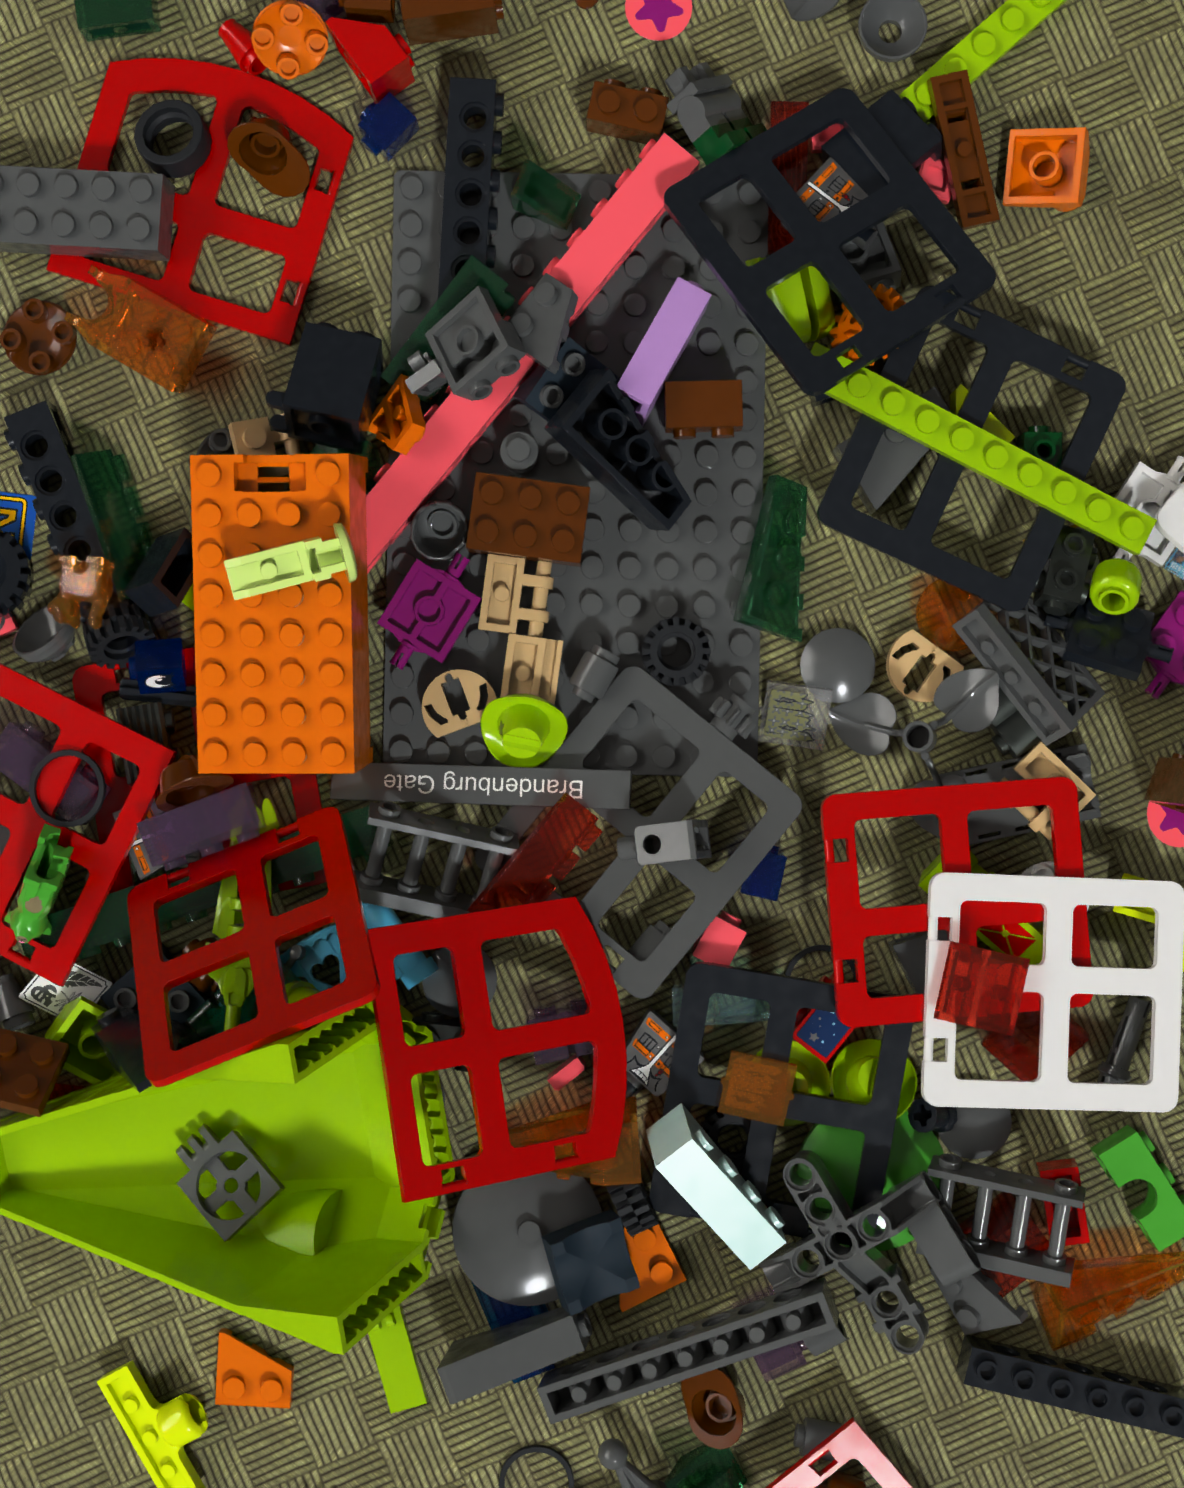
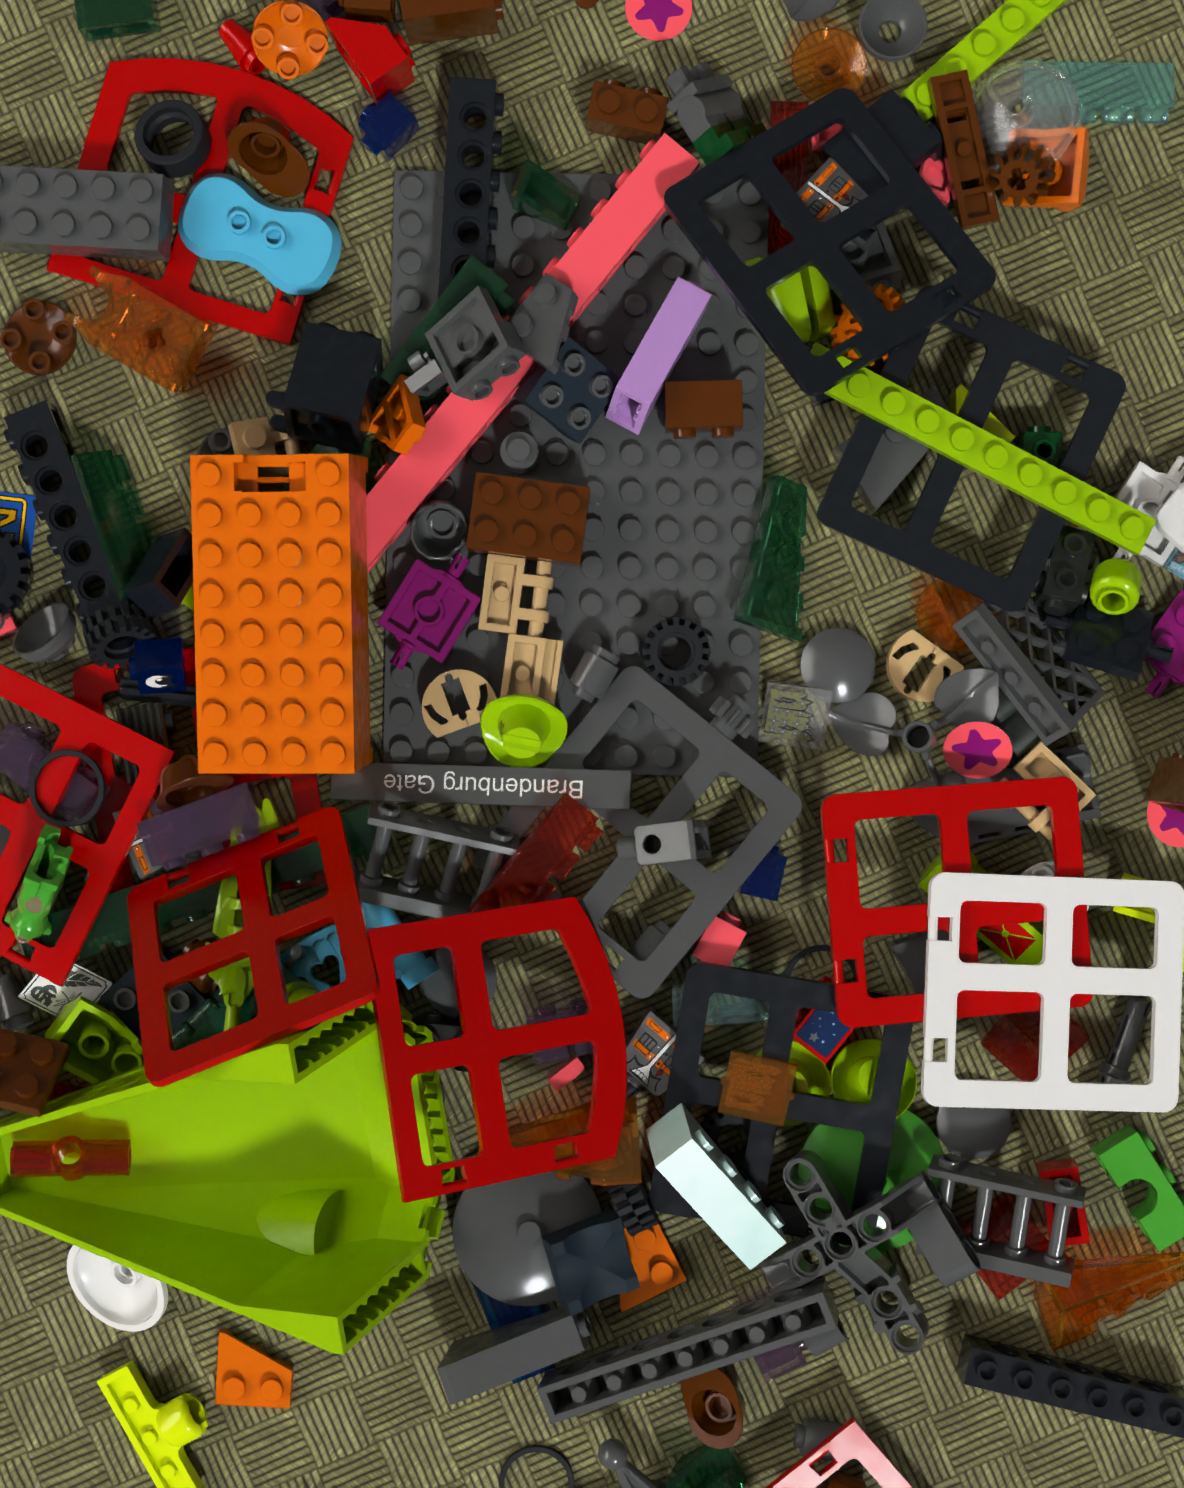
clear orange animal [47,555,114,629] -> none
black wedge [90,1007,188,1093] -> none
dark grey piece [176,1124,285,1242] -> none
yellowish green piece [223,523,357,600] -> none
lime hinge [368,1303,428,1414] -> none
black wedge [544,368,692,531] -> none
black bush [908,1098,957,1133] -> none
dark grey wing [929,1268,1028,1335] -> none
clear red slope [933,941,1030,1036] -> none
none -> clear red piece [10,1135,132,1181]
none -> white dish [67,1245,168,1332]
none -> medium azure plate [178,173,342,296]
none -> clear orange dish [791,28,867,102]
none -> coral sticker [943,722,1012,779]
none -> clear dish [973,60,1080,174]
none -> reddish brown gear [988,138,1056,208]
none -> clear light blue windscreen [1022,62,1175,124]

